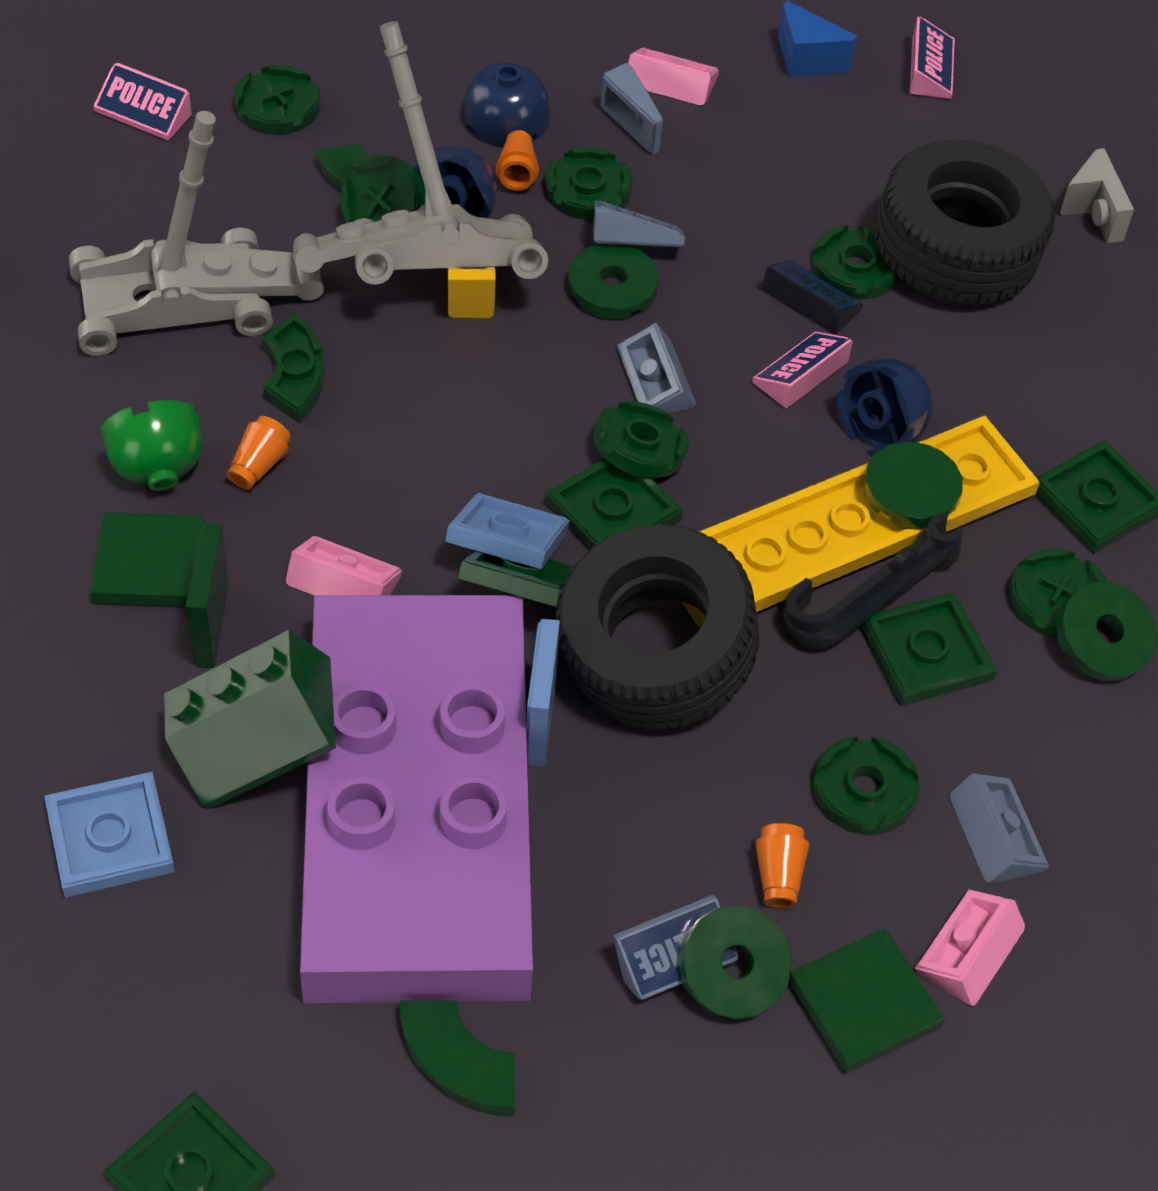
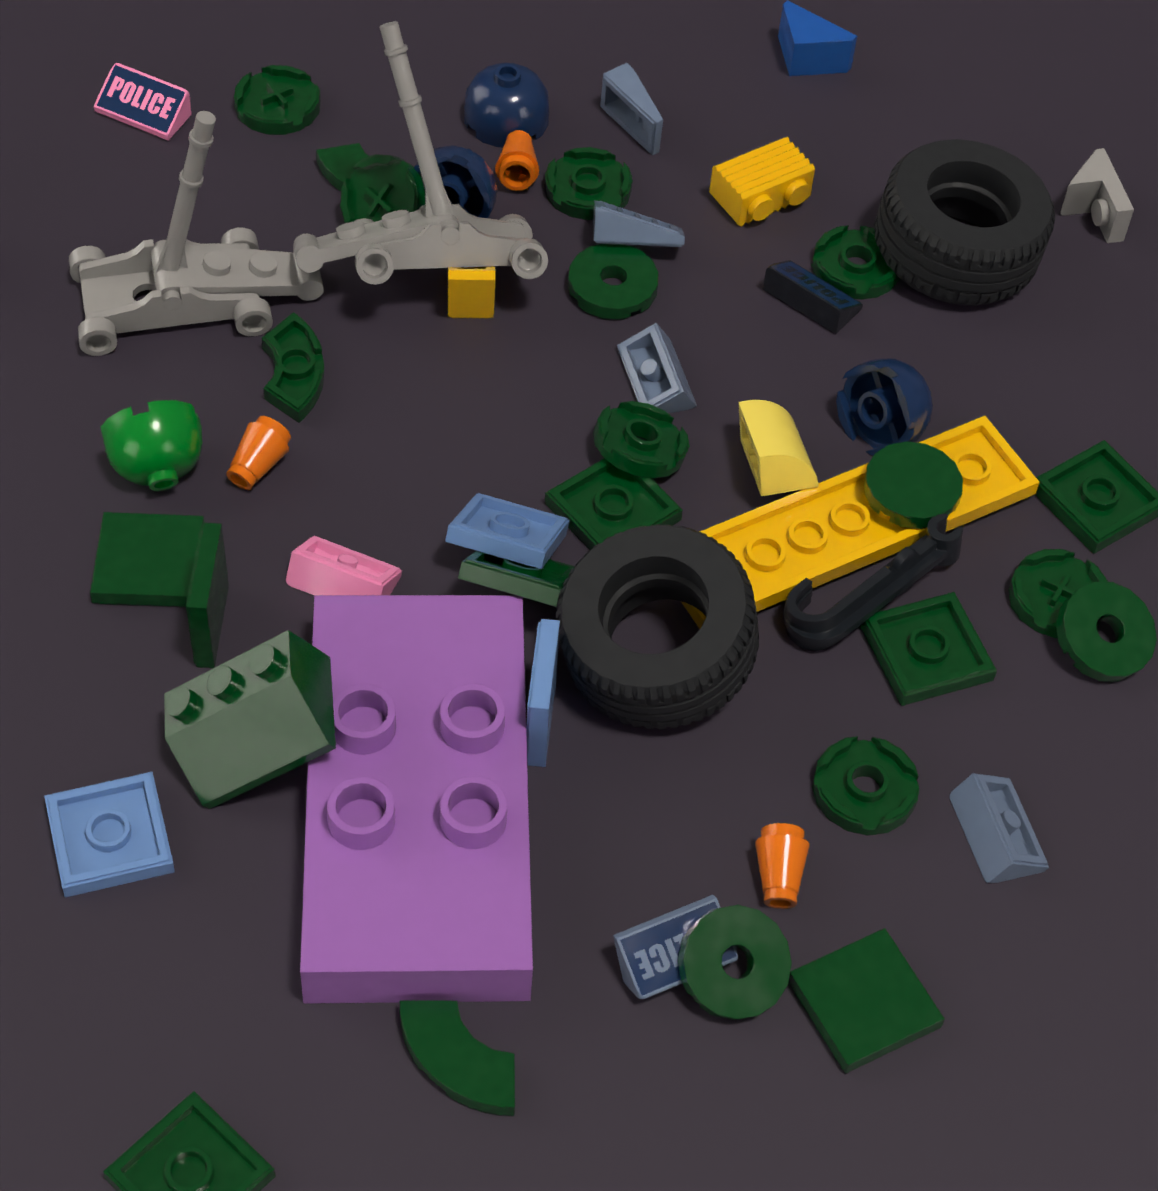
bright pink slope [628,47,720,105] -> none
bright pink slope [752,332,853,409] -> none
slope [909,17,955,99] -> none
bright pink slope [915,889,1025,1006] -> none
none -> yellow brick [709,137,815,227]
none -> light yellow brick [738,400,819,497]

